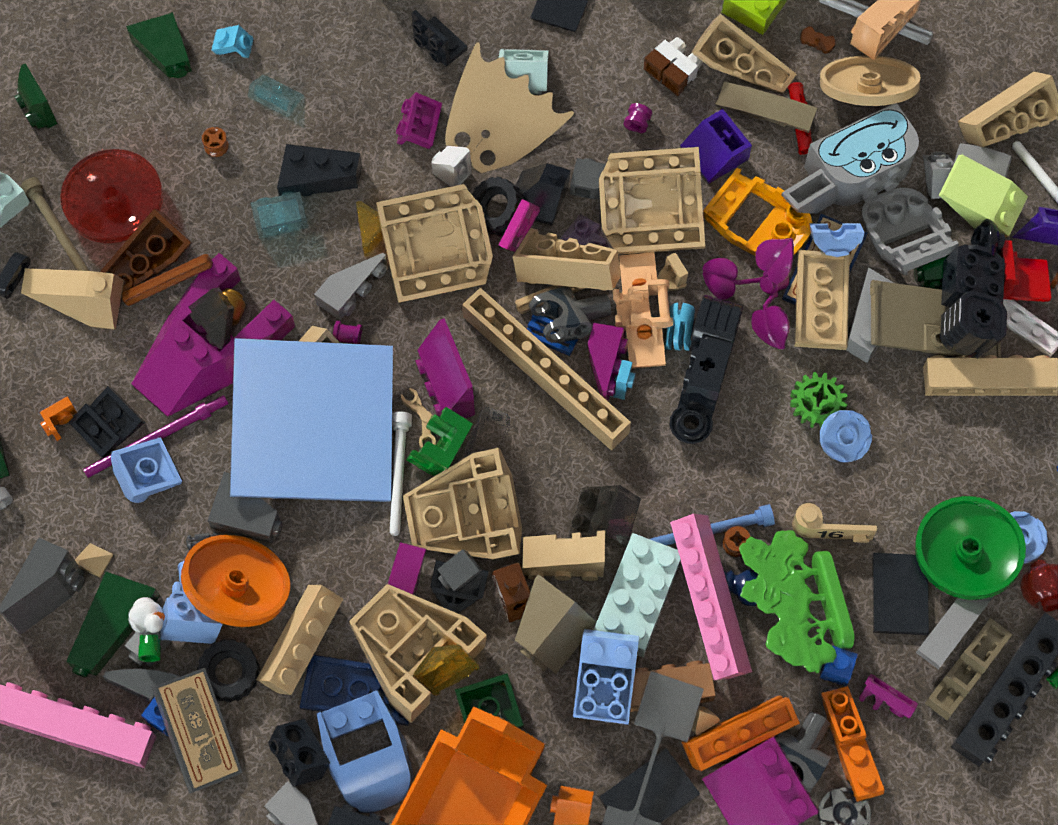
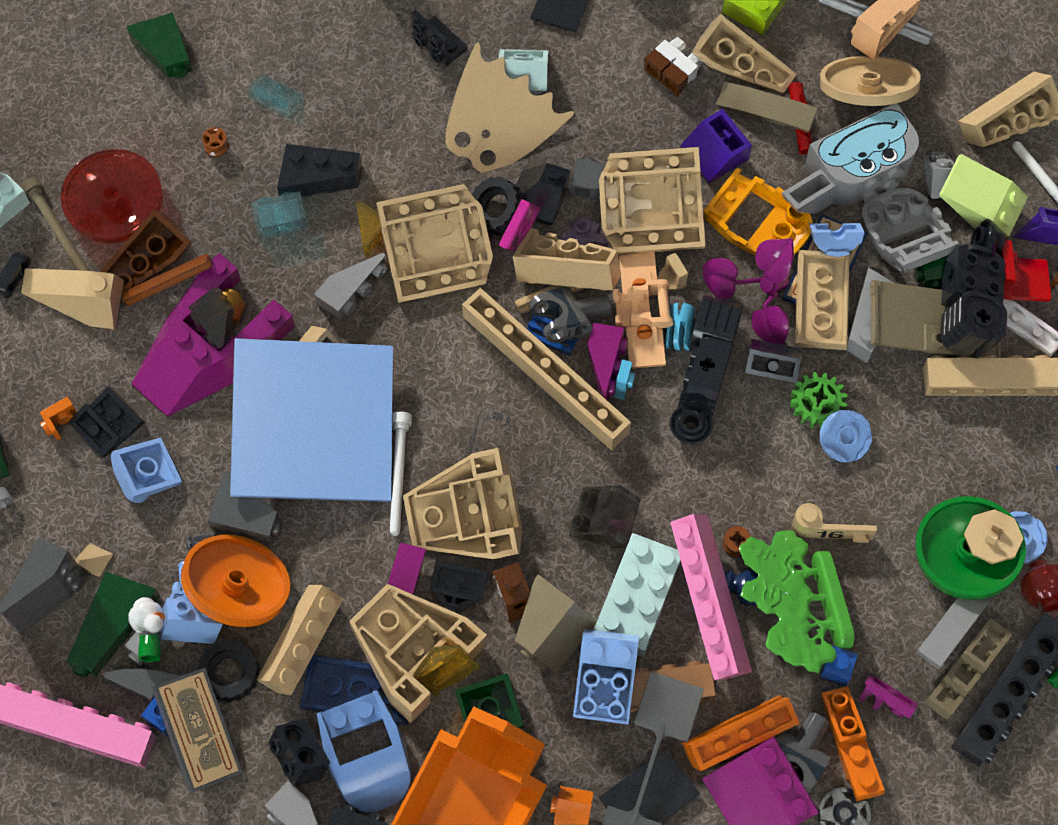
dark green slope [14,63,58,130] -> none
magenta bar [83,395,229,478] -> none
medium azure bracket [212,25,253,58] -> none
magenta bush [333,321,363,344] -> none
magenta bracket [396,92,442,149] -> none
tan piece [401,388,436,449] -> none
green panel [407,407,473,476] -> none
magenta slope [415,318,475,419] -> none
white slope [432,146,471,187] -> none
dark grey brick [437,549,483,591] -> none
tan wedge [523,530,605,581] -> none
magenta wheel [623,103,653,133] -> none
medium blue piece [650,504,775,546] -> none
tan slope [691,706,720,735] -> none
reddish brown piece [800,26,836,54] -> none
black tile [872,553,929,635] -> none
light grey slope [954,143,1012,177] -> none
none -> black brick [745,339,802,383]
none -> tan piece [964,509,1024,564]

